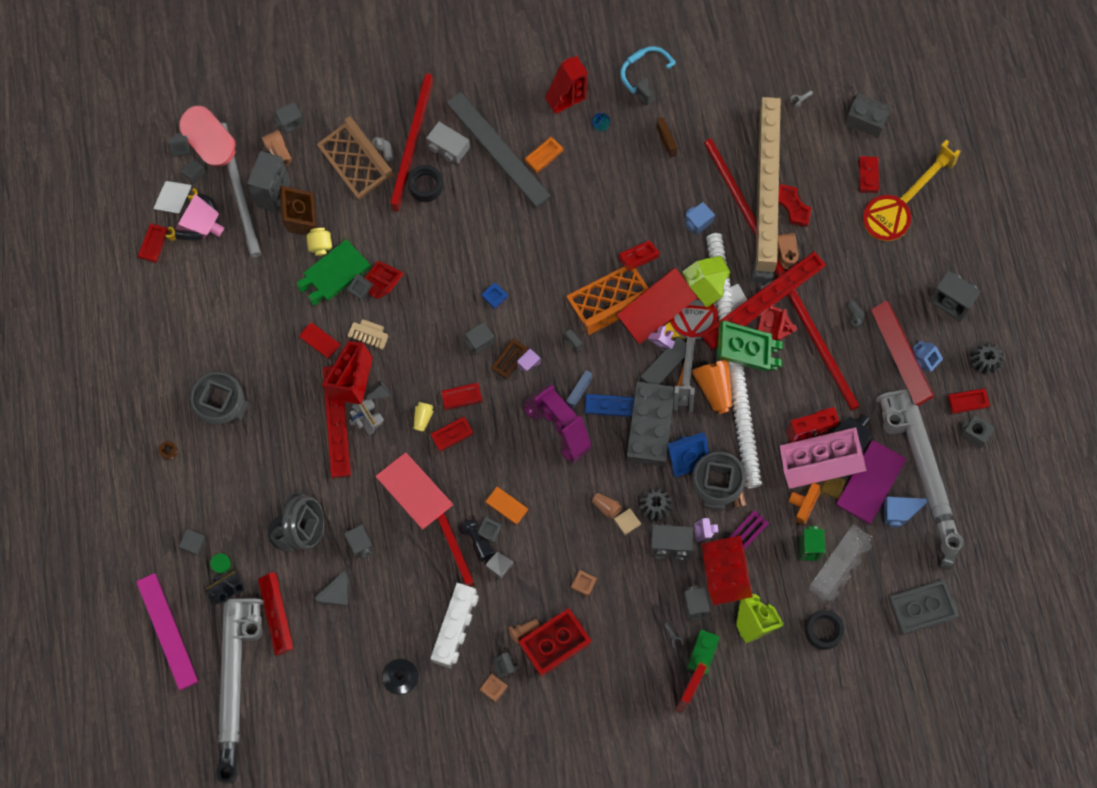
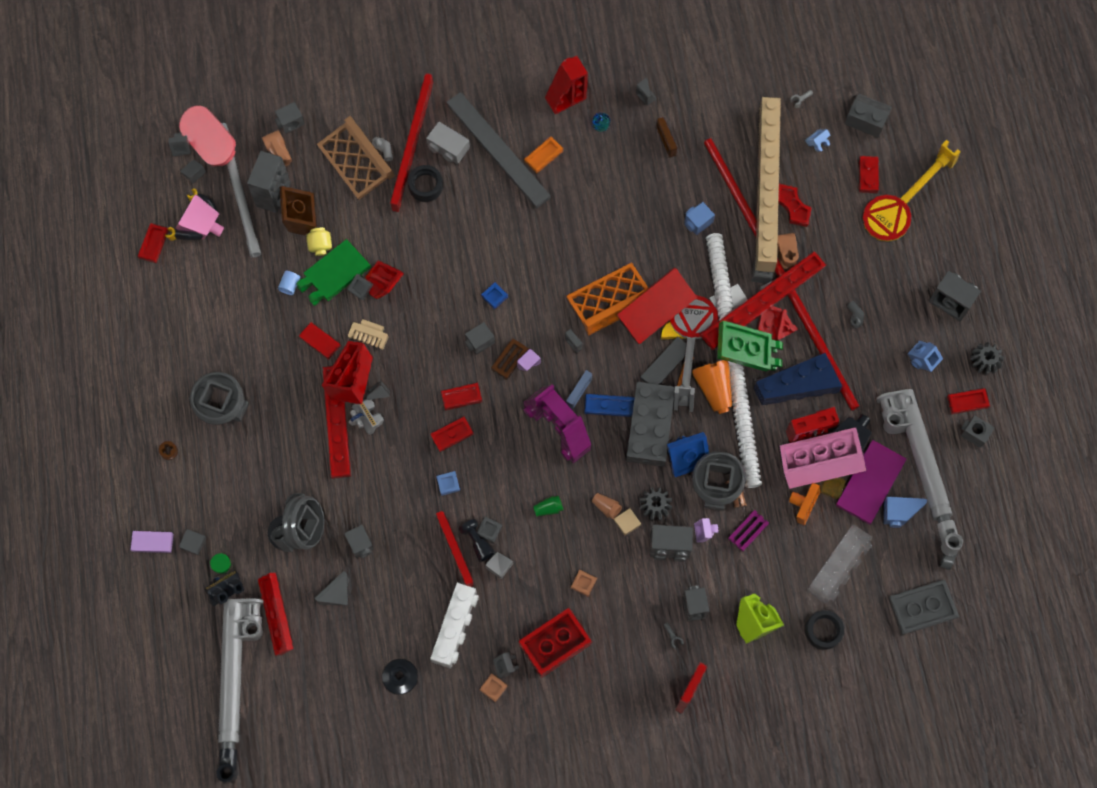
dark pink tile [136,573,199,691] -> none
white sticker [154,181,191,213] -> none
coral tile [376,452,453,530] -> none
light yellow cone [413,402,434,432] -> none
orange tile [485,487,528,525] -> none
nougat pin [508,618,540,645] -> none
red plate [618,240,660,271] -> none
medium azure piece [620,46,676,94] -> none
lavender tile [648,326,675,349] -> none
lime slope [682,256,730,307] -> none
green brick [686,630,720,678] -> none
red brick [702,535,753,605] -> none
green brick [799,526,825,561] -> none
red tile [871,300,934,406] -> none
none -> lavender tile [131,531,173,553]
none -> light blue beam [278,271,300,295]
none -> medium blue tile [436,471,460,496]
none -> green cone [533,495,564,517]
none -> dark blue wedge [754,353,842,405]
none -> light blue tile [805,129,830,152]

